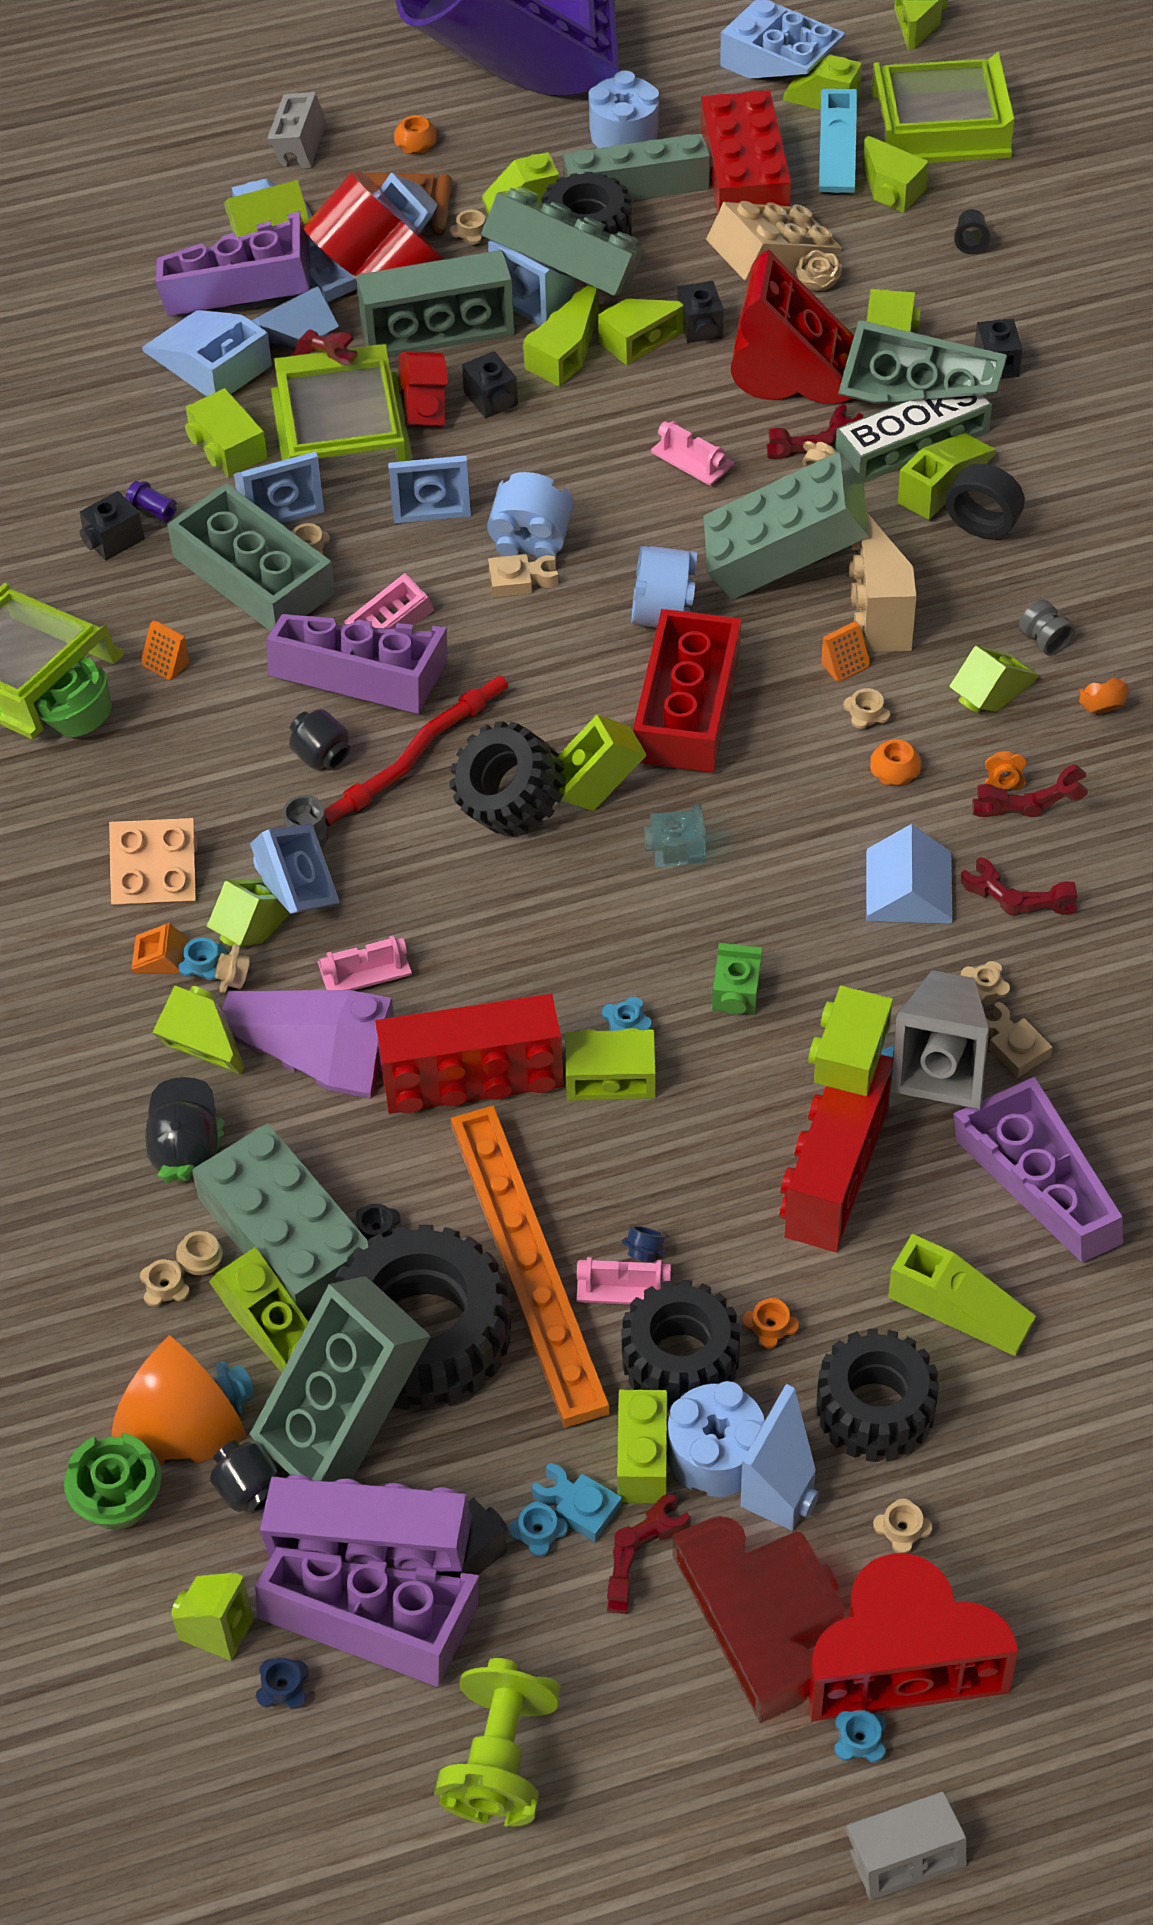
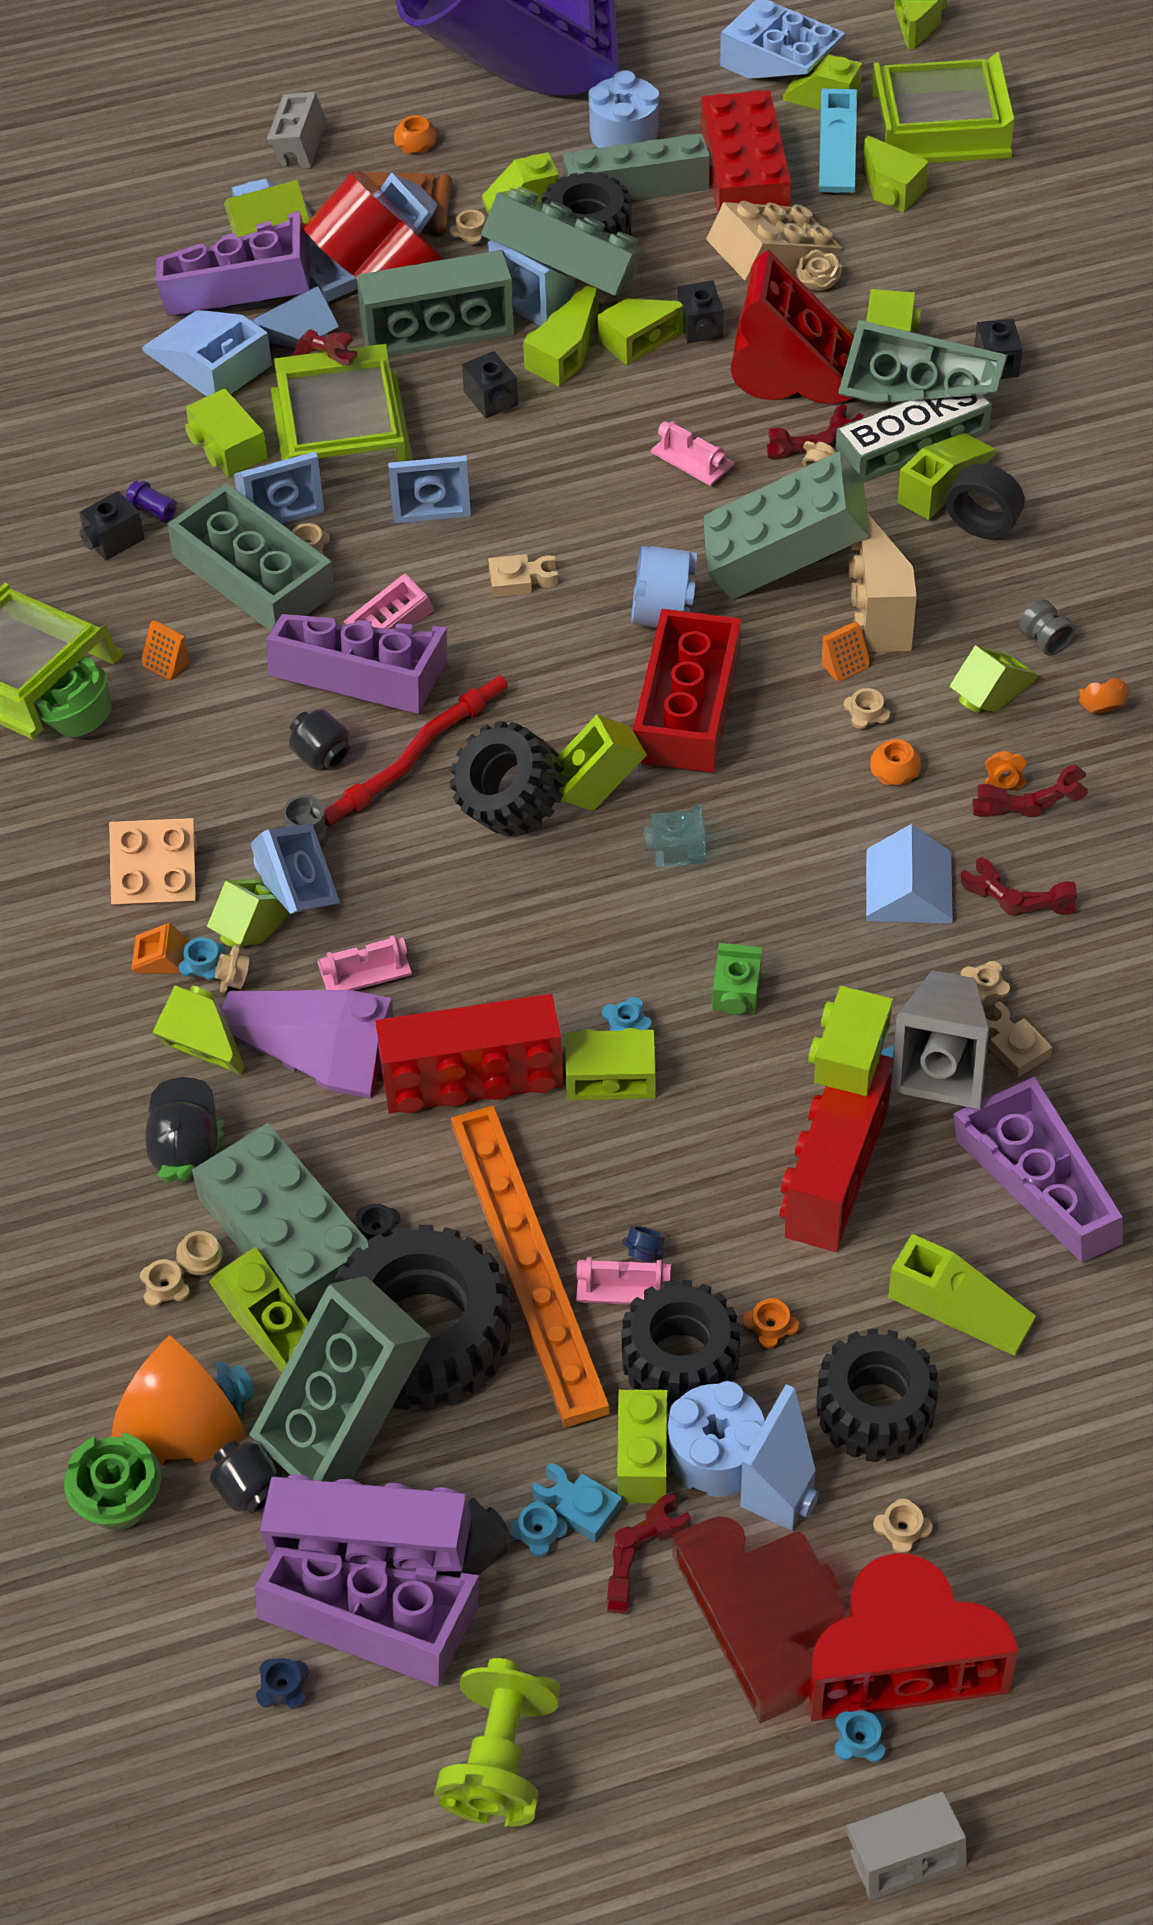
lime slope [171,1572,254,1661] -> none
red brick [399,351,448,427] -> none
light blue brick [487,472,574,559] -> none
black piece [954,209,991,254] -> none

